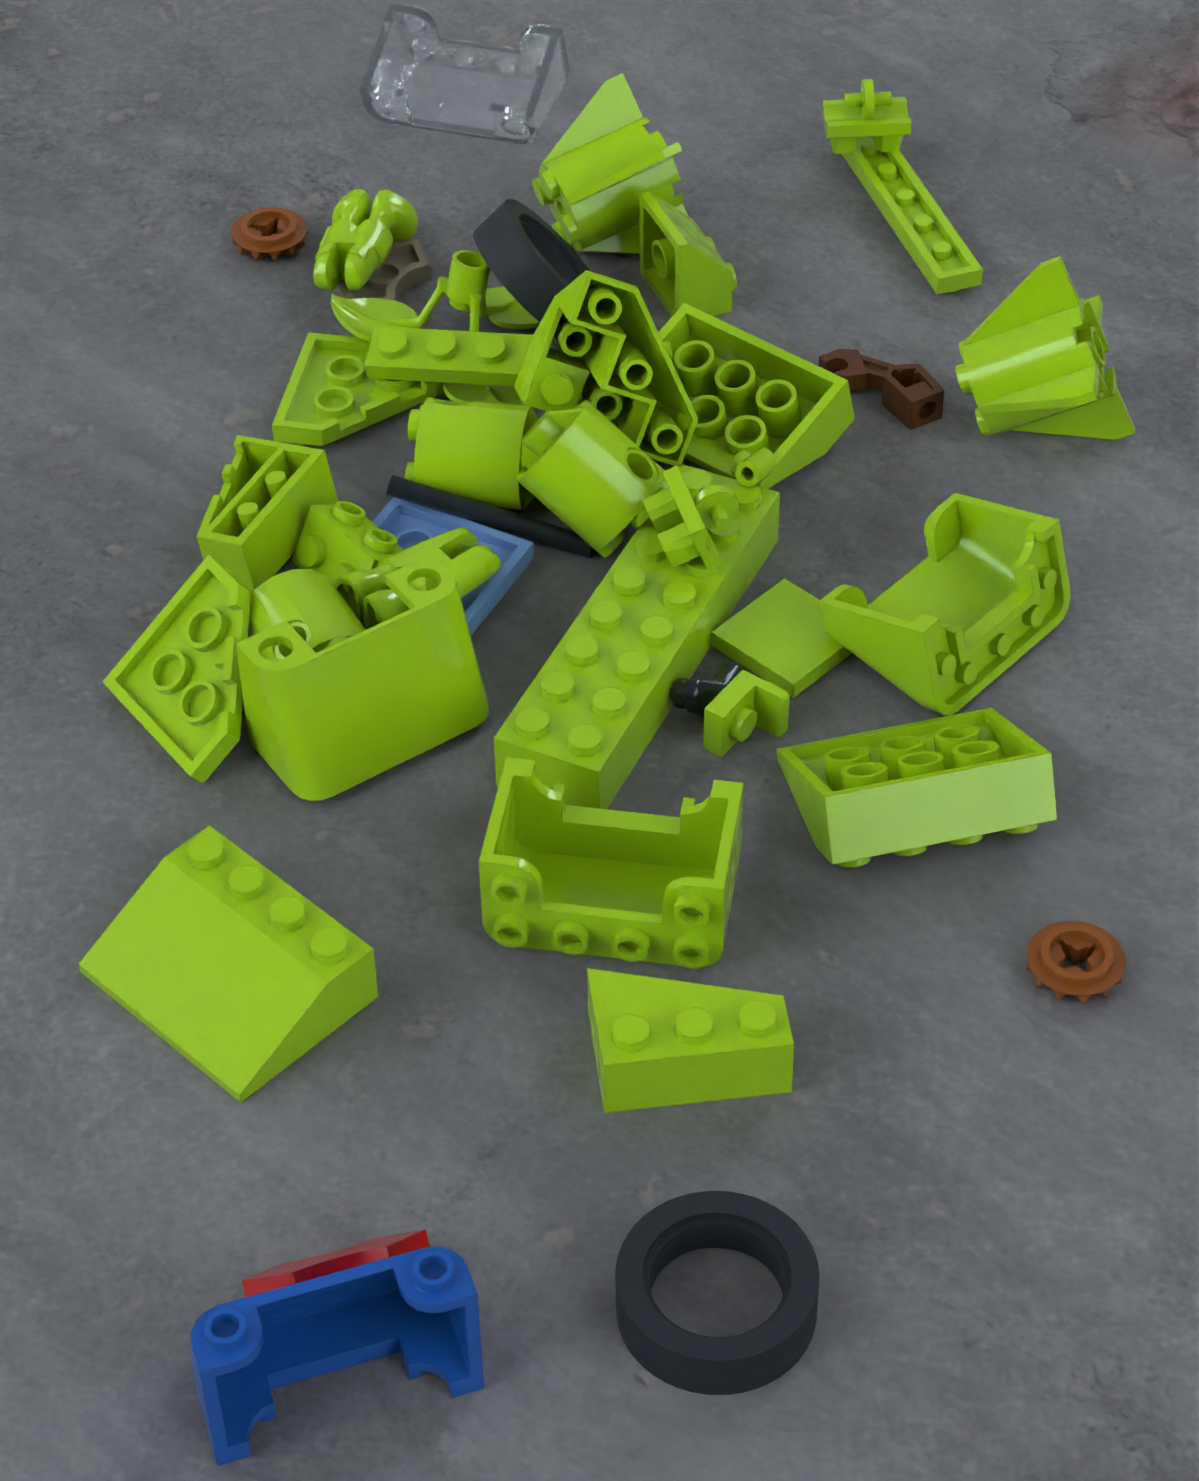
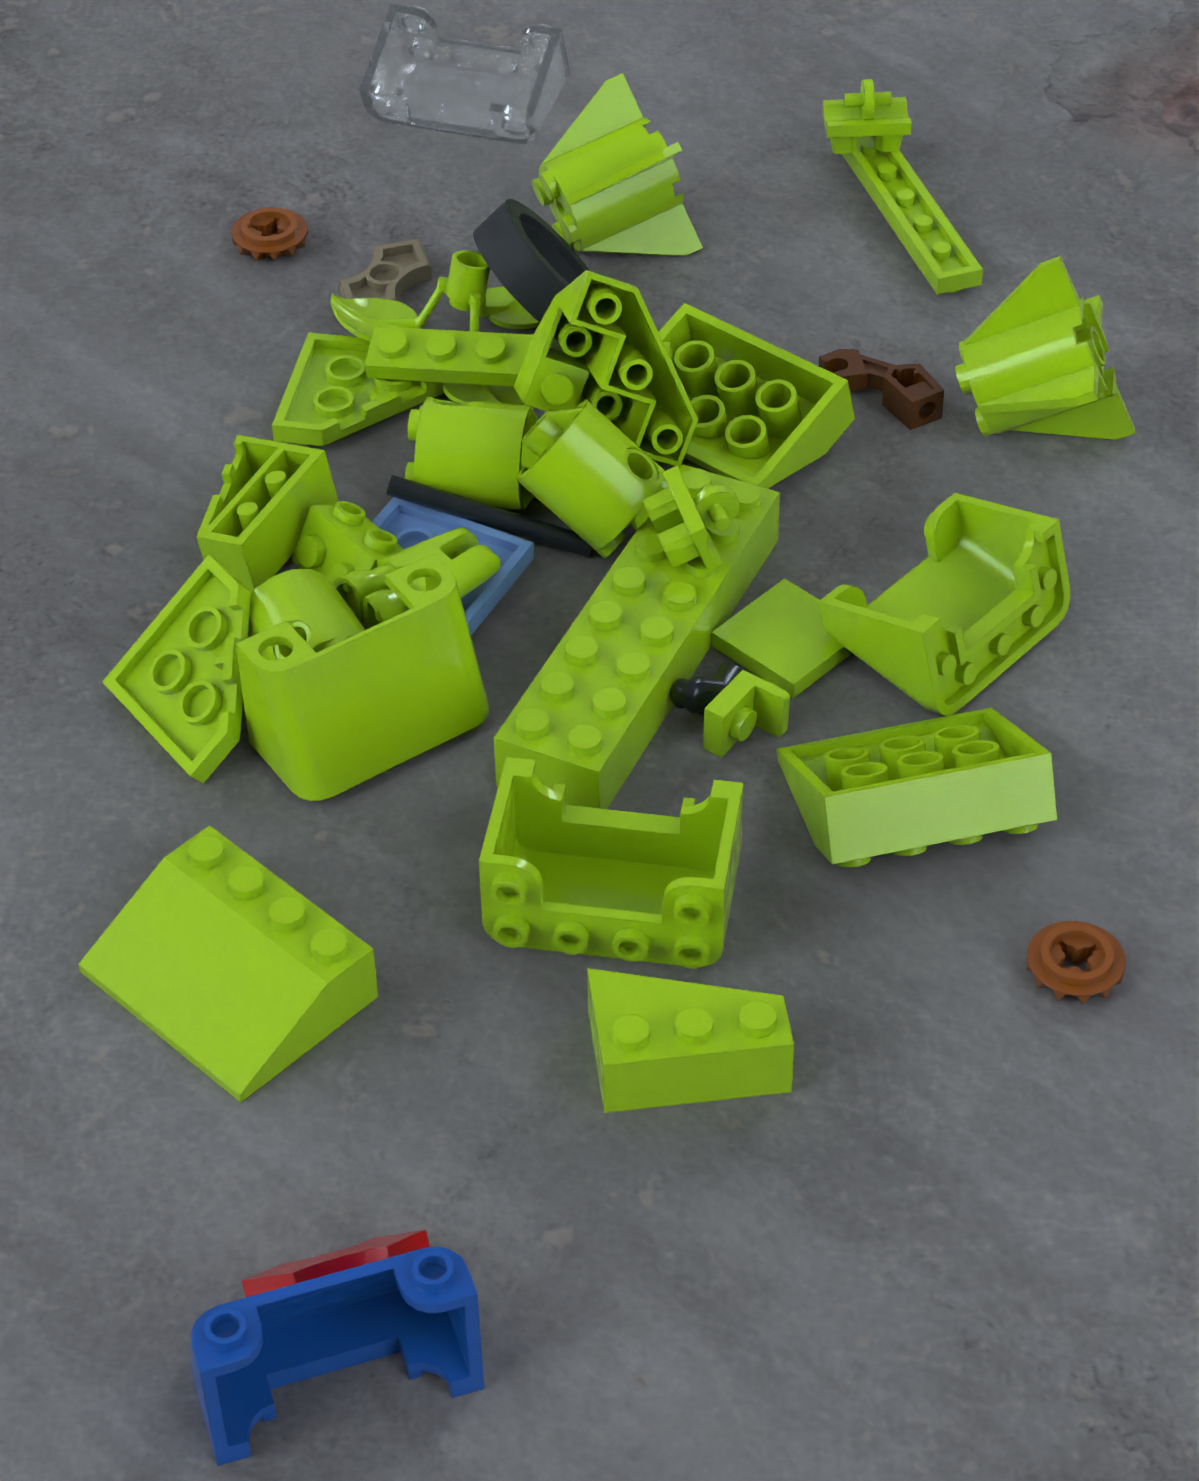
lime piece [313,189,419,291] -> none
black tyre [615,1191,819,1395] -> none
lime slope [640,191,737,316] -> none
lime arm [730,447,775,487] -> none

